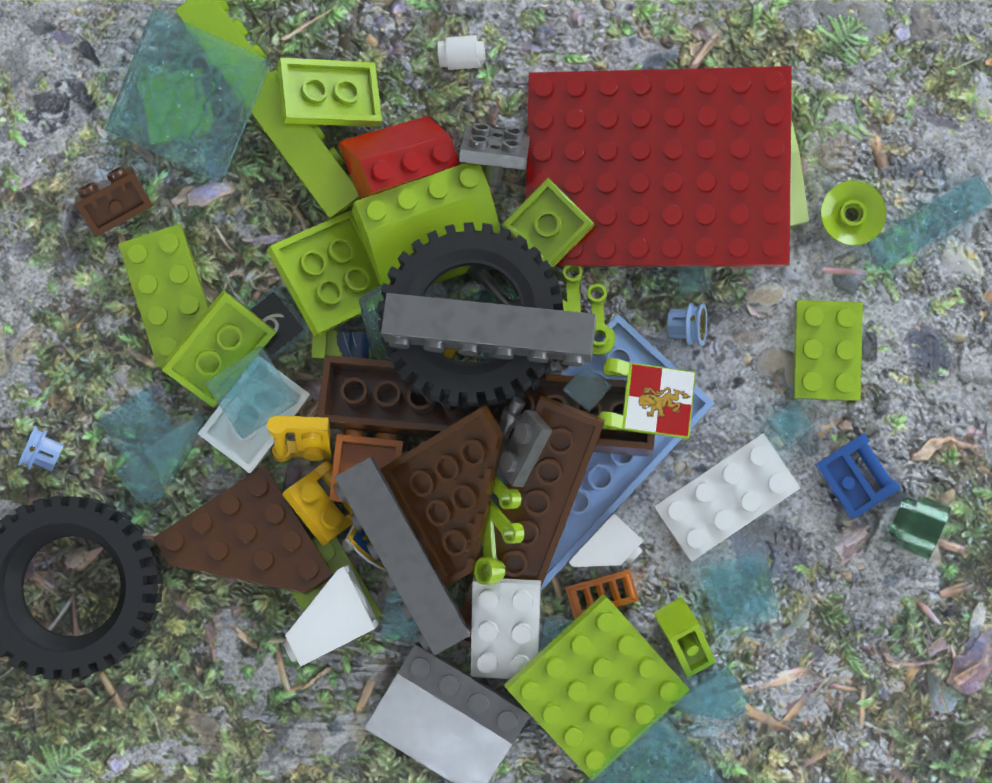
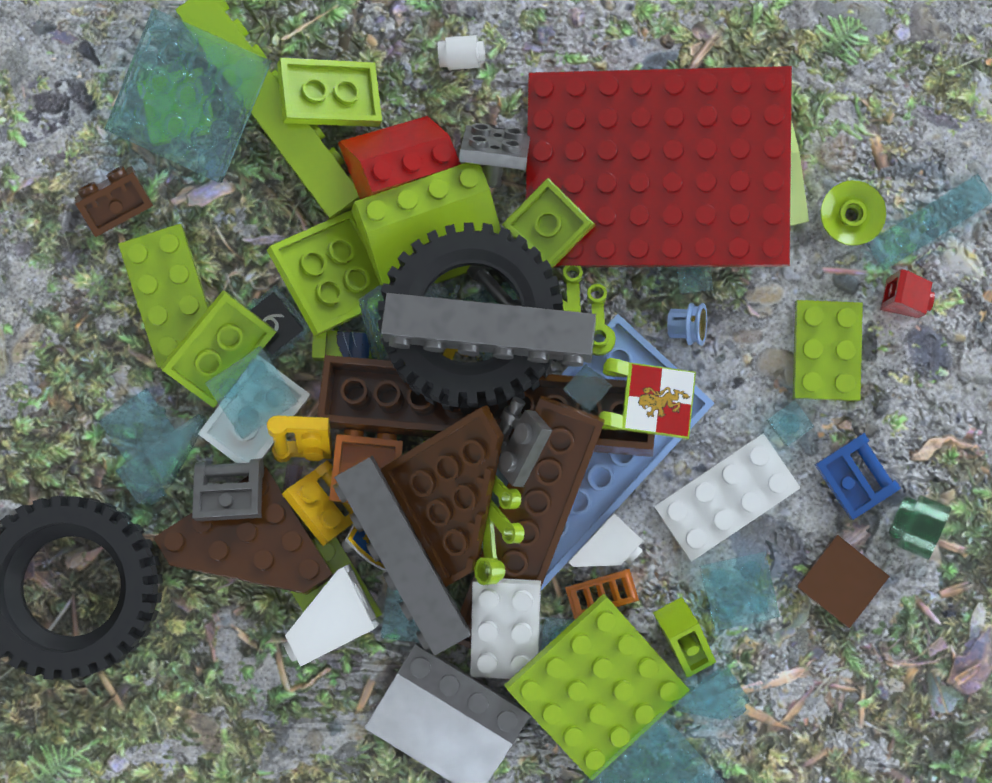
light blue piece [18,426,64,472] -> none
none -> flat silver plate [192,458,264,521]
none -> reddish brown tile [795,535,890,628]
none -> red slope [880,269,935,318]

